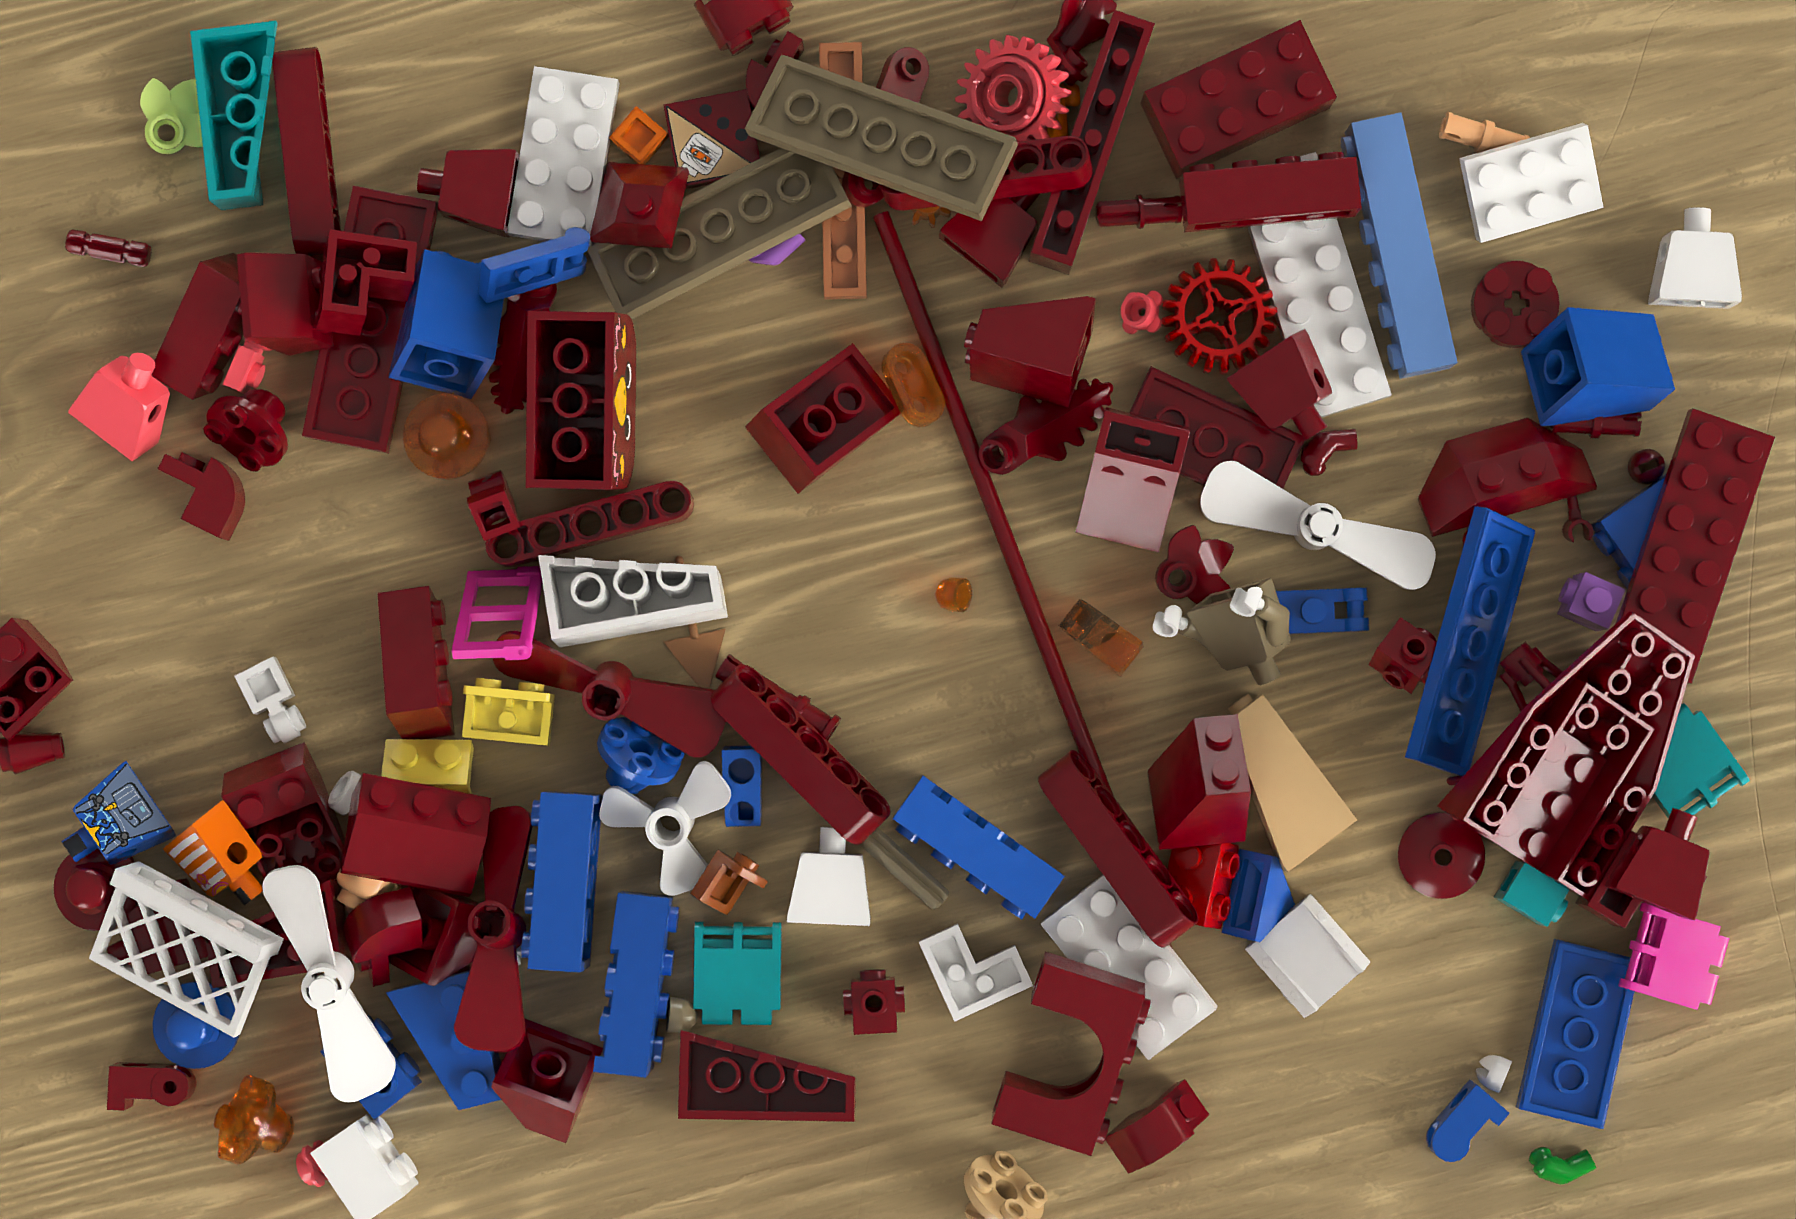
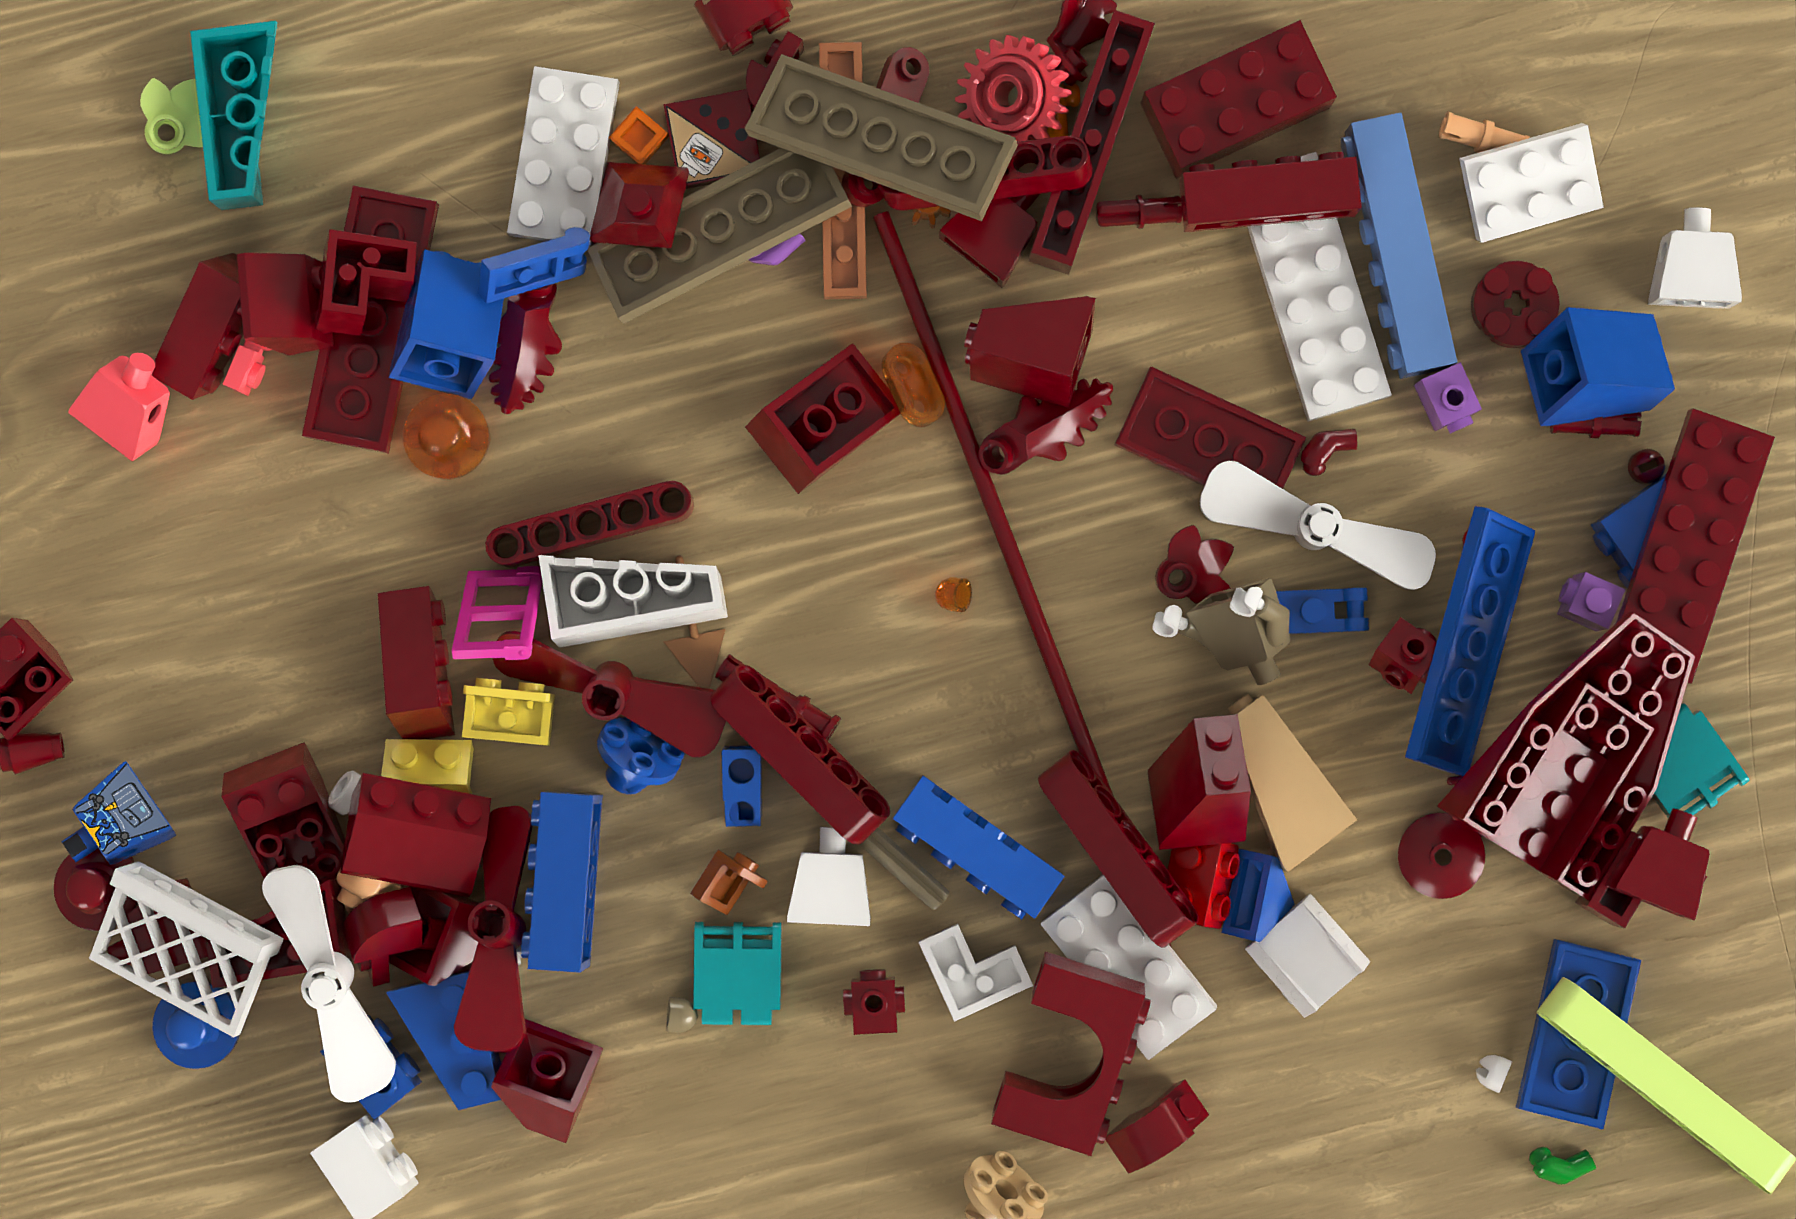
dark red axle [65,229,152,267] -> none
dark red leg [107,1062,196,1111] -> none
dark red brick [158,452,245,541] -> none
orange torso [163,800,263,906] -> none
dark red plate [203,389,288,472] -> none
clear orange plate [214,1075,295,1165] -> none
white plate [235,656,306,743] -> none
dark red beam [272,47,341,256] -> none
coral plate [296,1140,328,1187] -> none
dark red torso [417,149,519,238] -> none
dark red leg [467,470,520,541] -> none
dark red brick [526,311,636,490] -> none
blue wedge [593,891,679,1078] -> none
white piece [599,761,731,896] -> none
dark red wedge [678,1030,856,1122] -> none
clear orange leg [1058,599,1144,677] -> none
slope [1075,407,1190,553] -> none
coral plate [1121,291,1163,334] -> none
red gear [1161,258,1277,375] -> none
dark red torso [1226,329,1332,441] -> none
dark red wedge [1418,417,1597,537] -> none
blue leg [1426,1079,1510,1162] -> none
teal brick [1494,861,1569,927] -> none
dark red plant [1499,641,1563,712] -> none
dark red hand [1562,495,1594,543] -> none
plate [1618,902,1730,1010] -> none
none -> medium lavender brick [1414,362,1482,434]
none -> yellowish green beam [1536,977,1796,1195]

